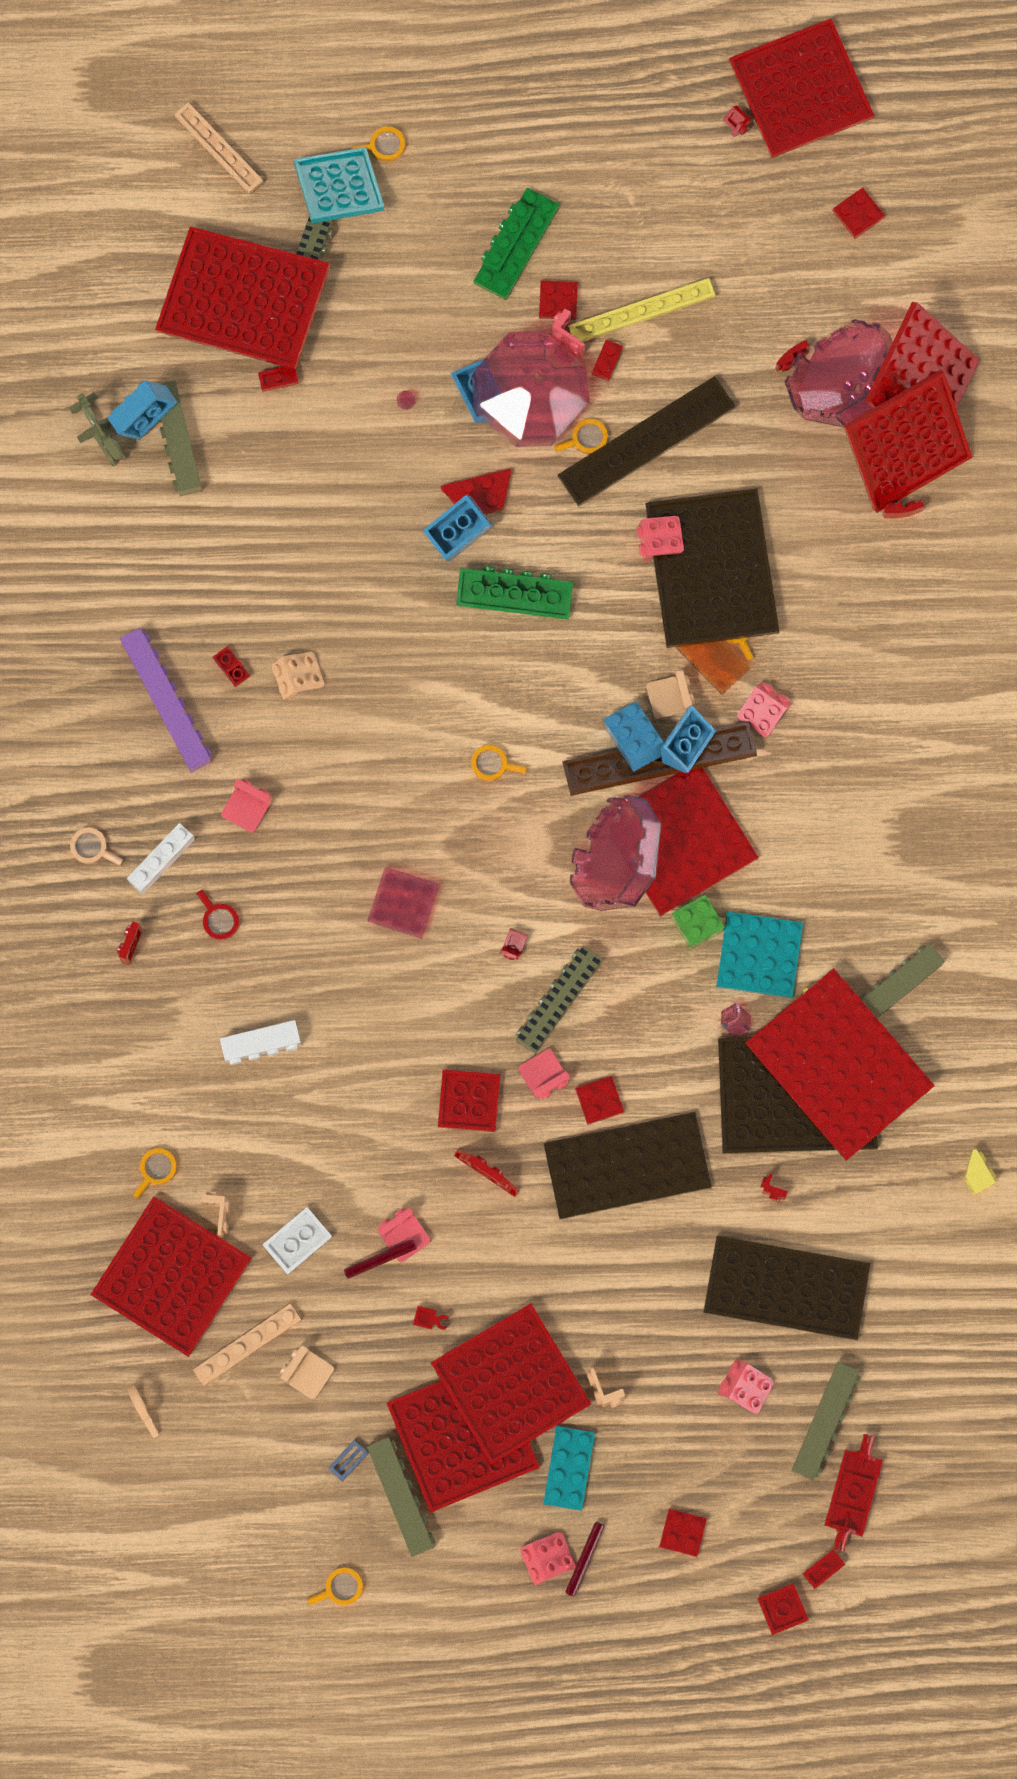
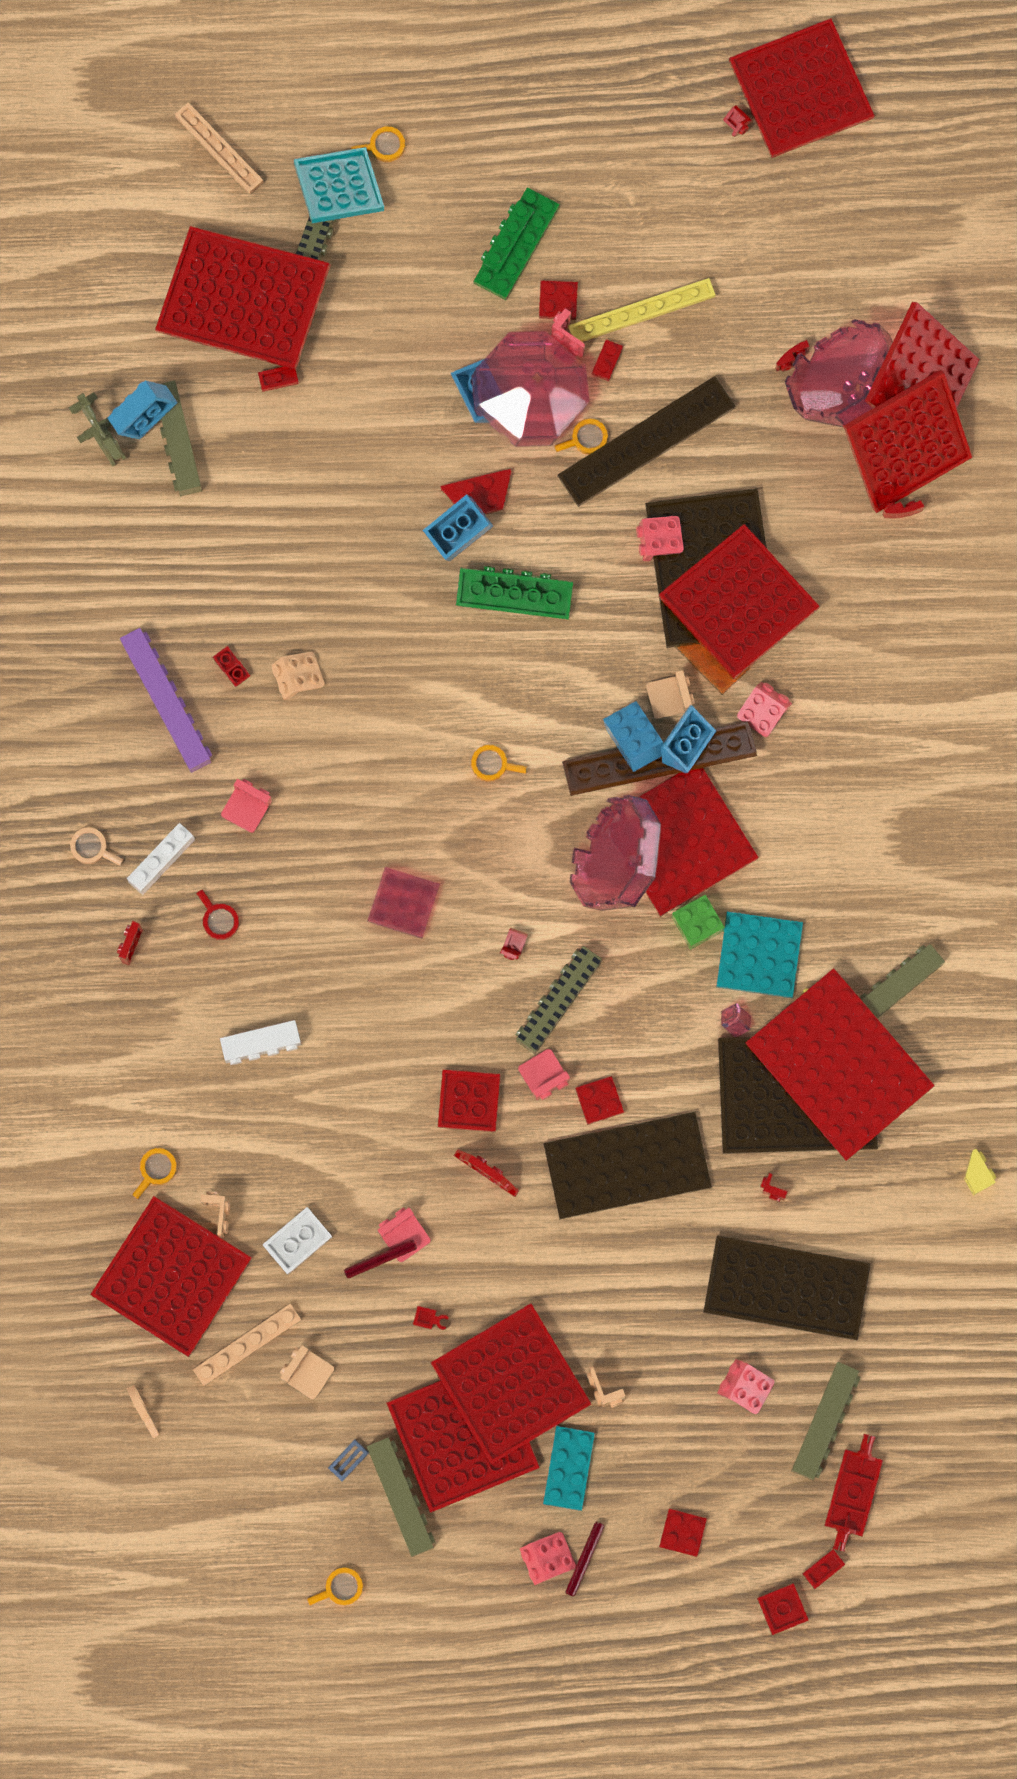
clear pink plate [397,391,415,410] -> none
red plate [832,187,885,239] -> none
none -> red plate [658,524,820,679]

